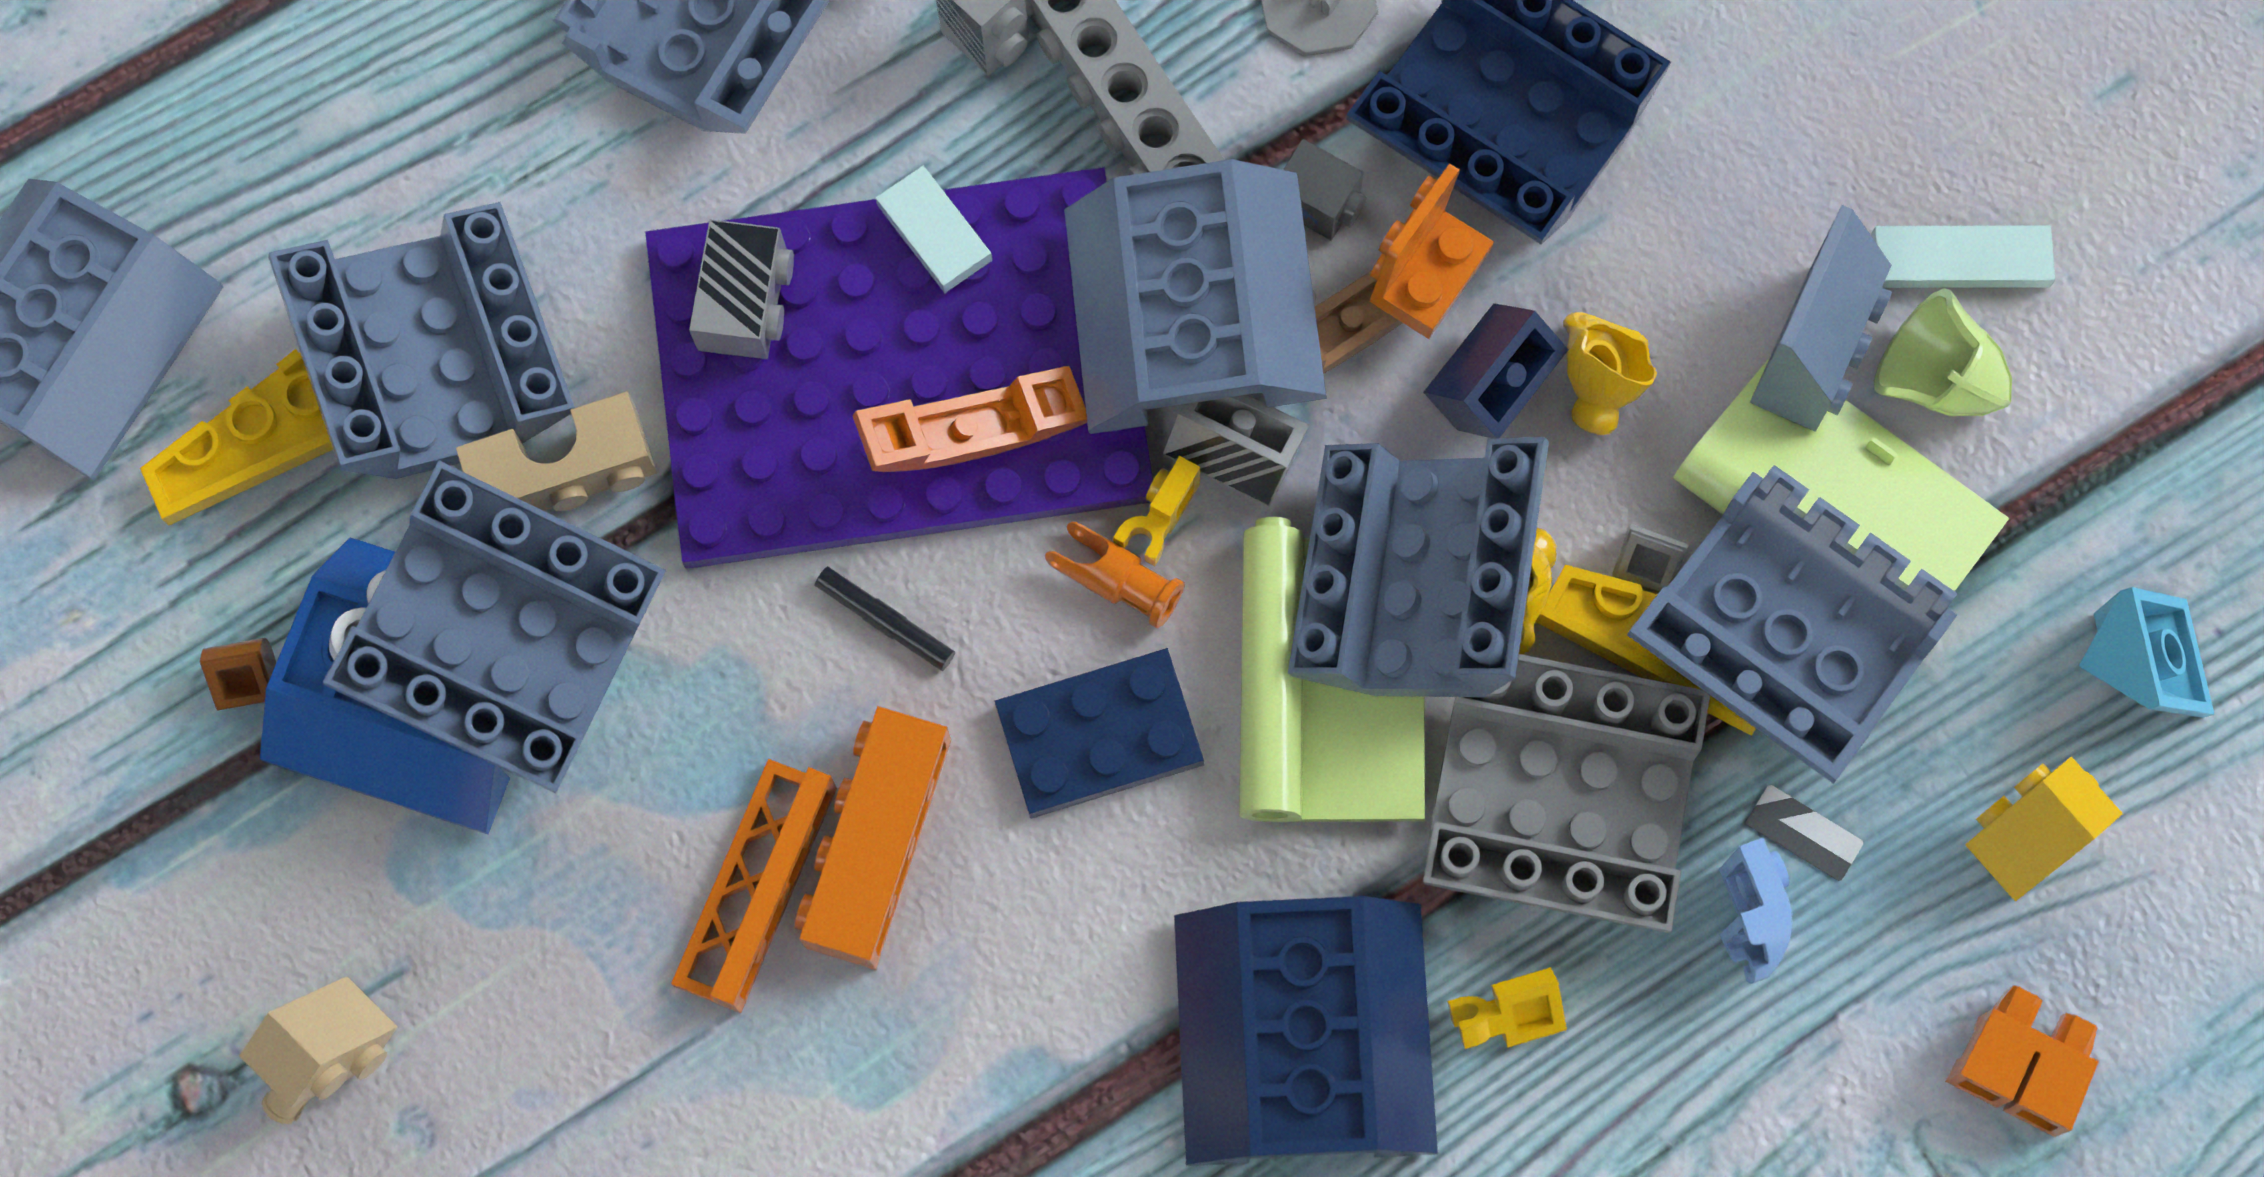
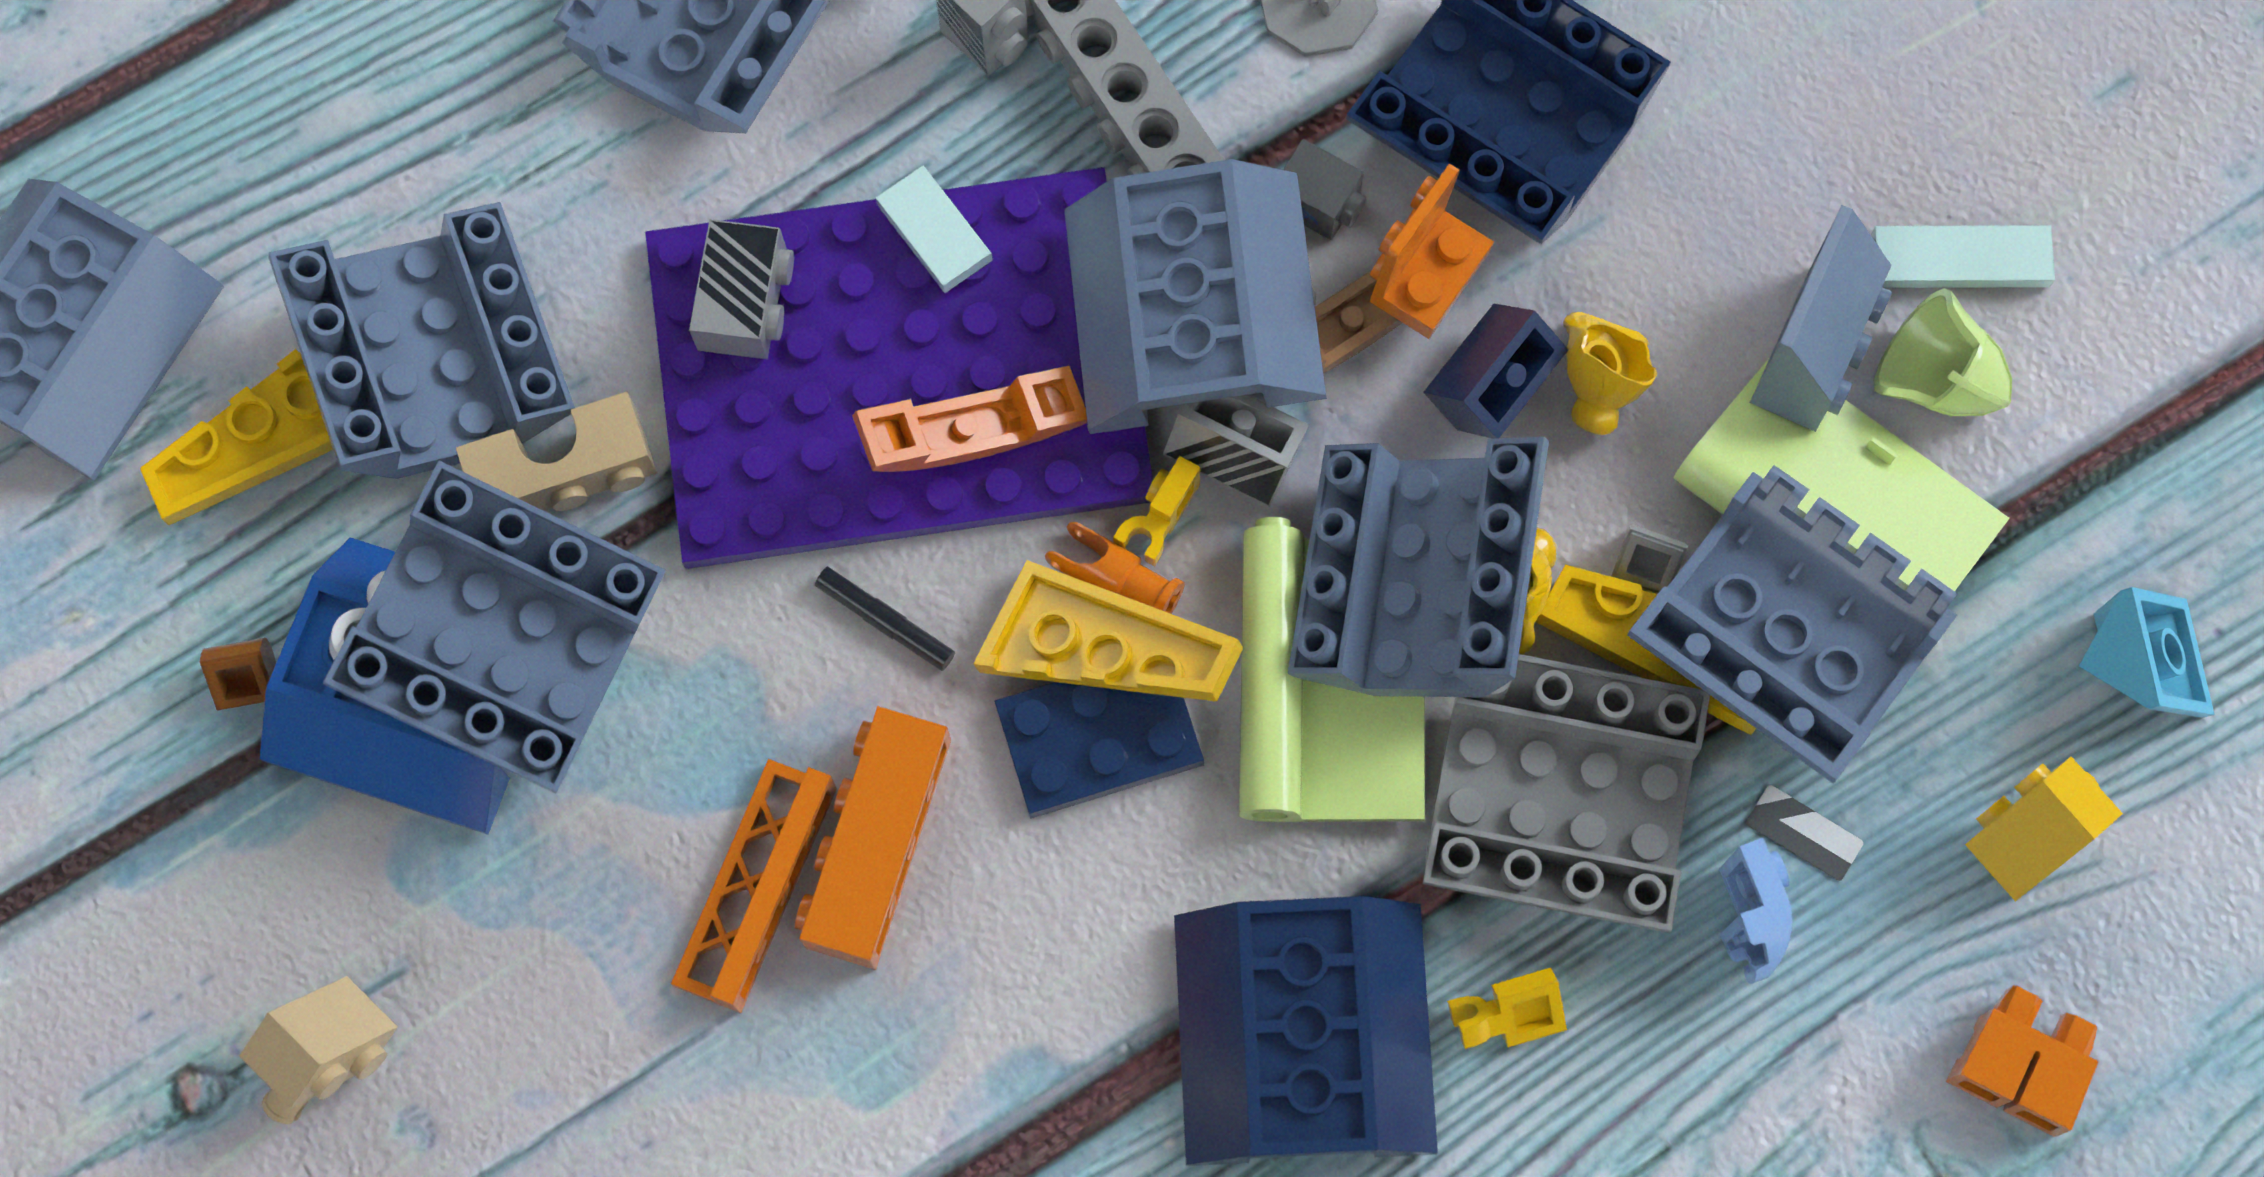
none -> yellow wing [973,560,1243,702]

